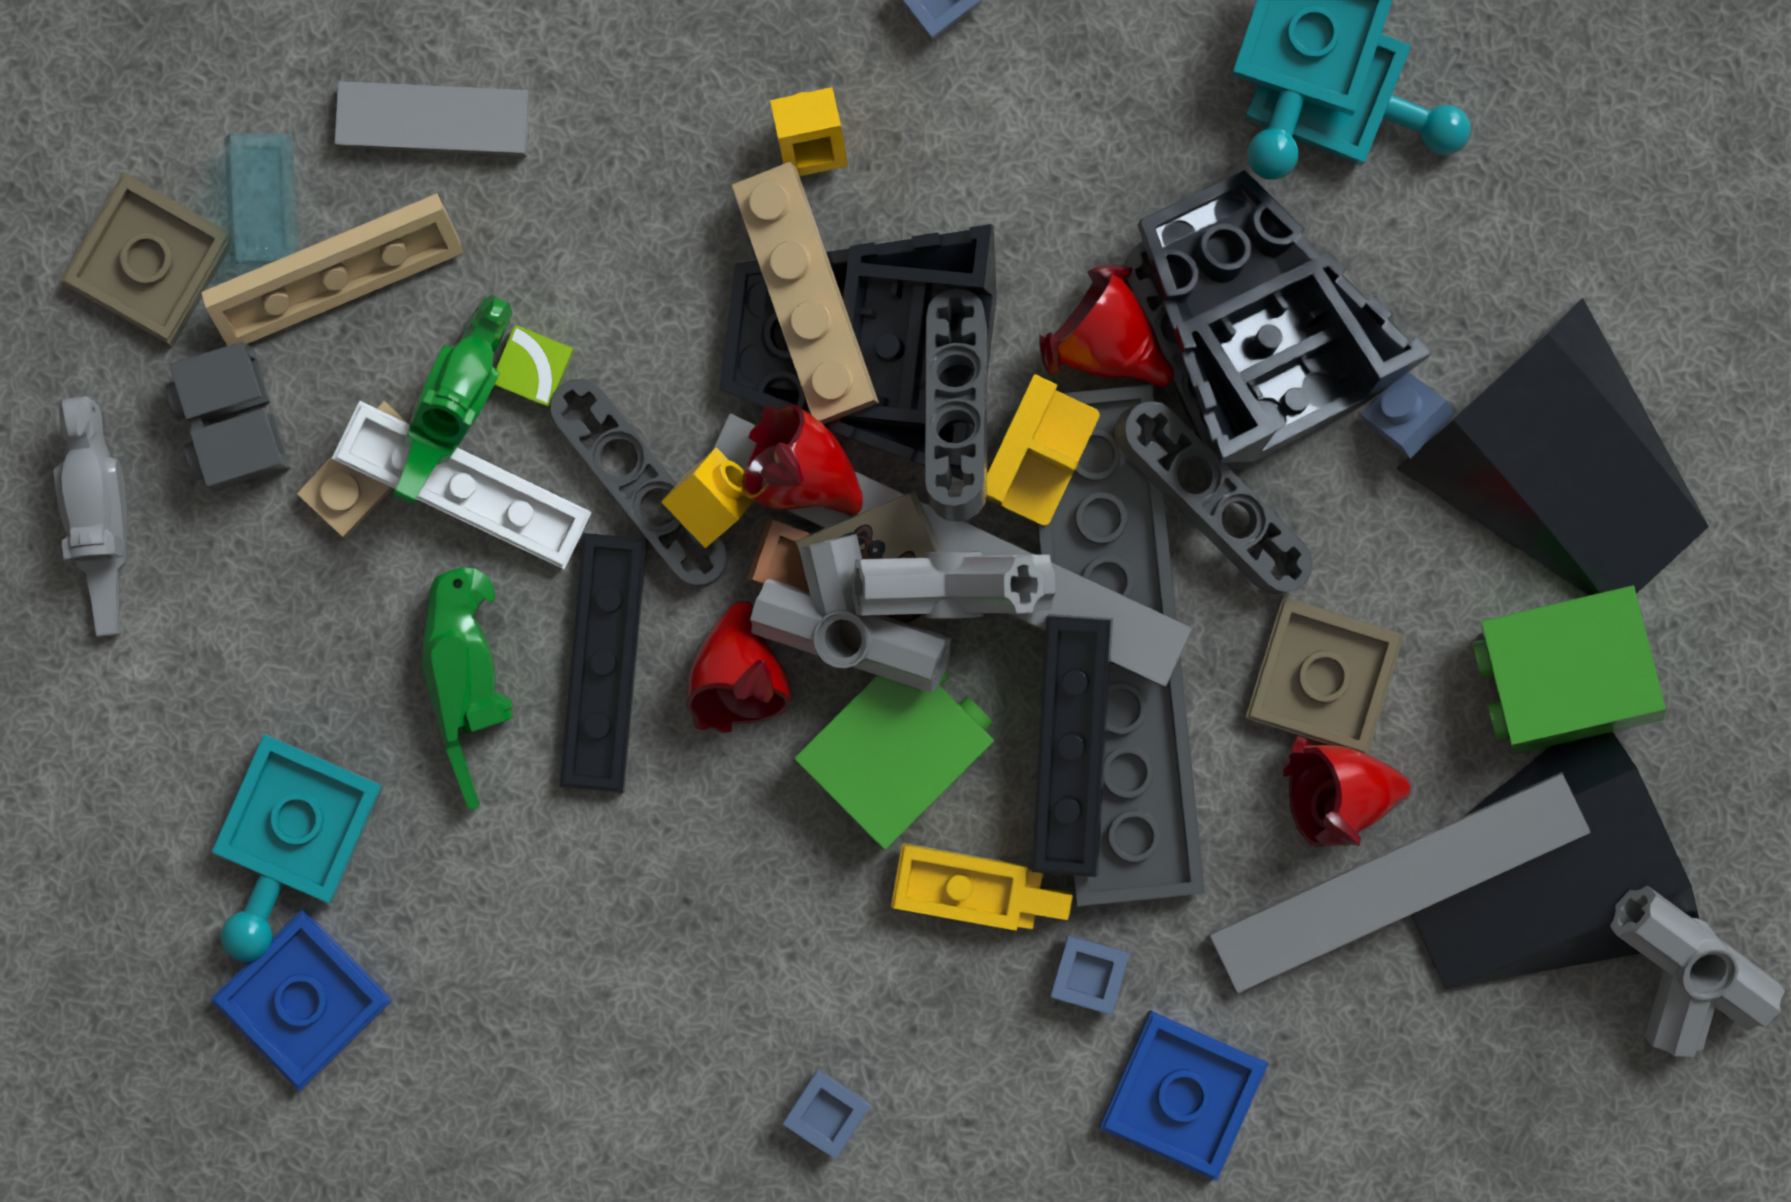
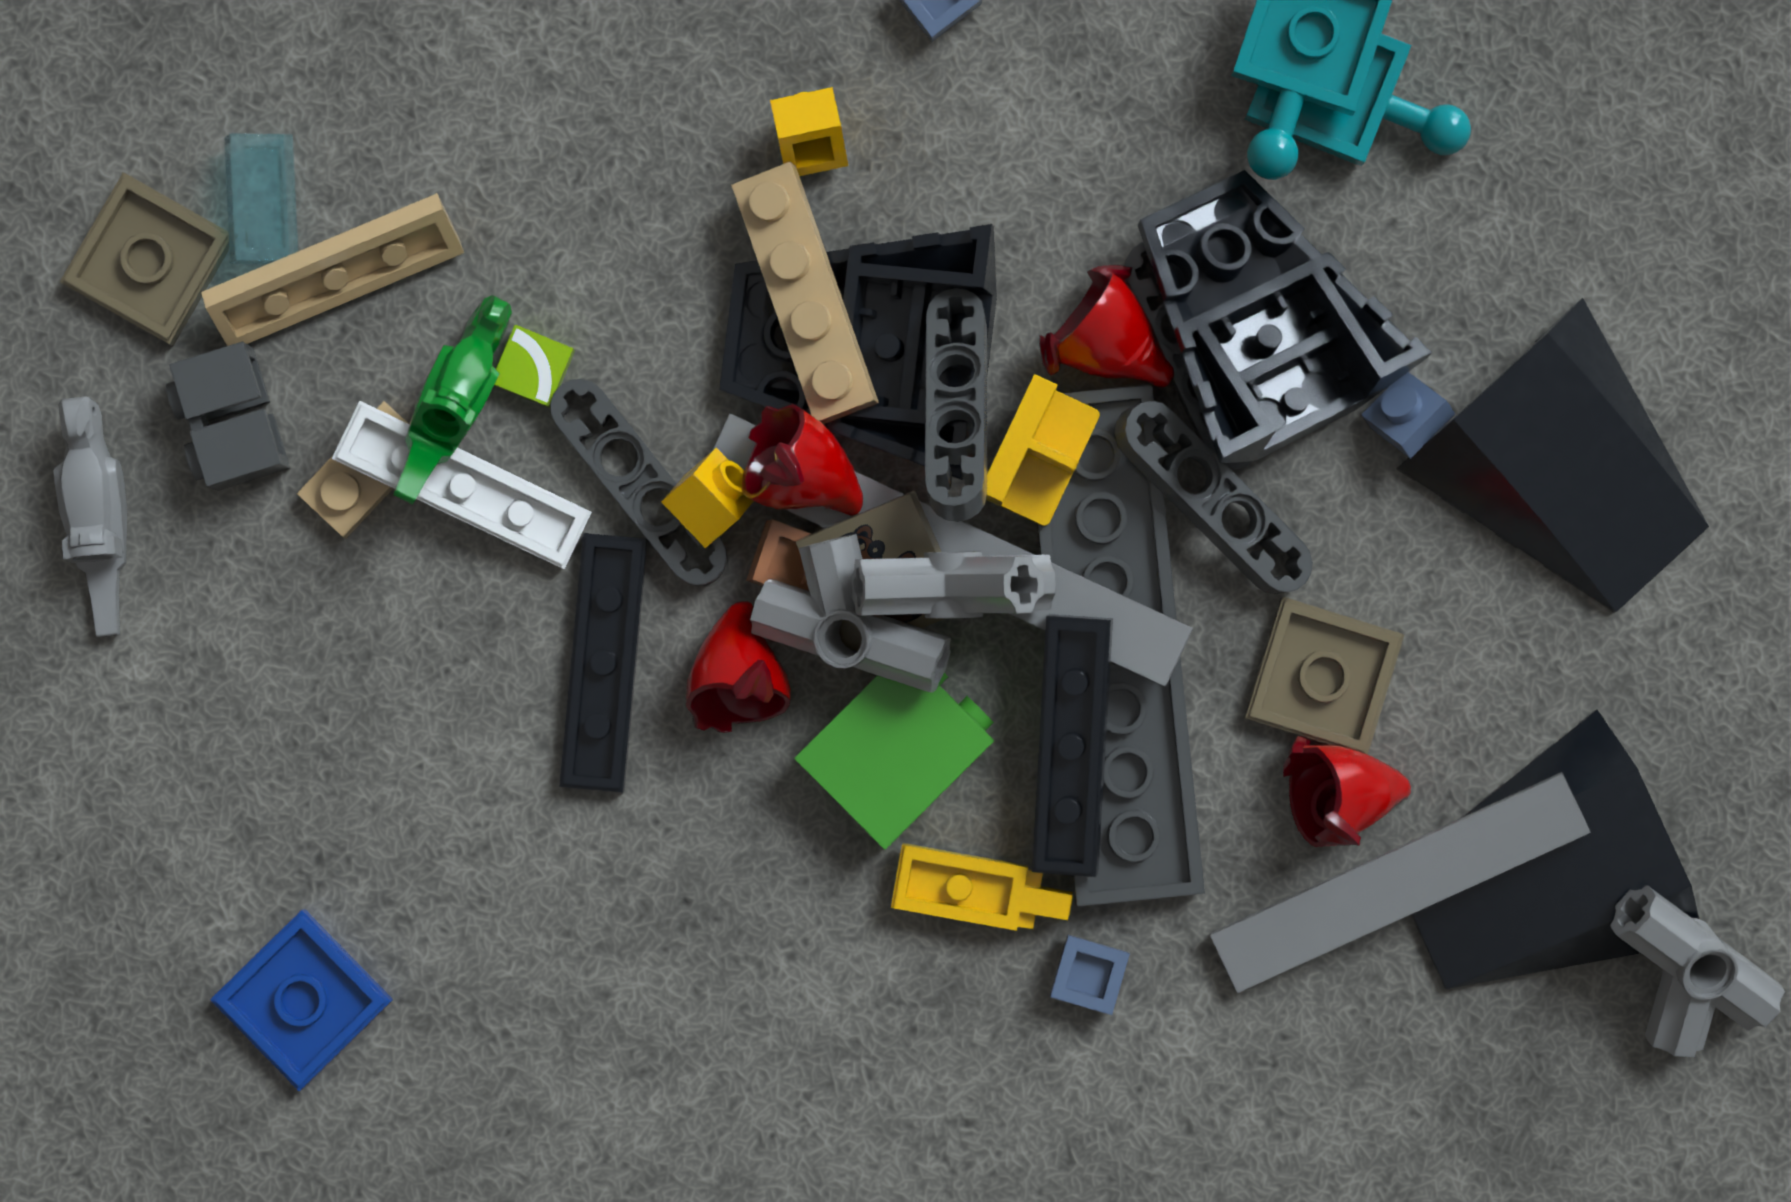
teal plate [212,734,384,962] -> none
light grey tile [335,81,530,157] -> none
green animal [422,567,514,810] -> none
sand blue plate [782,1068,871,1160] -> none
blue tile [1099,1010,1269,1181] -> none
bright green brick [1472,585,1666,755] -> none

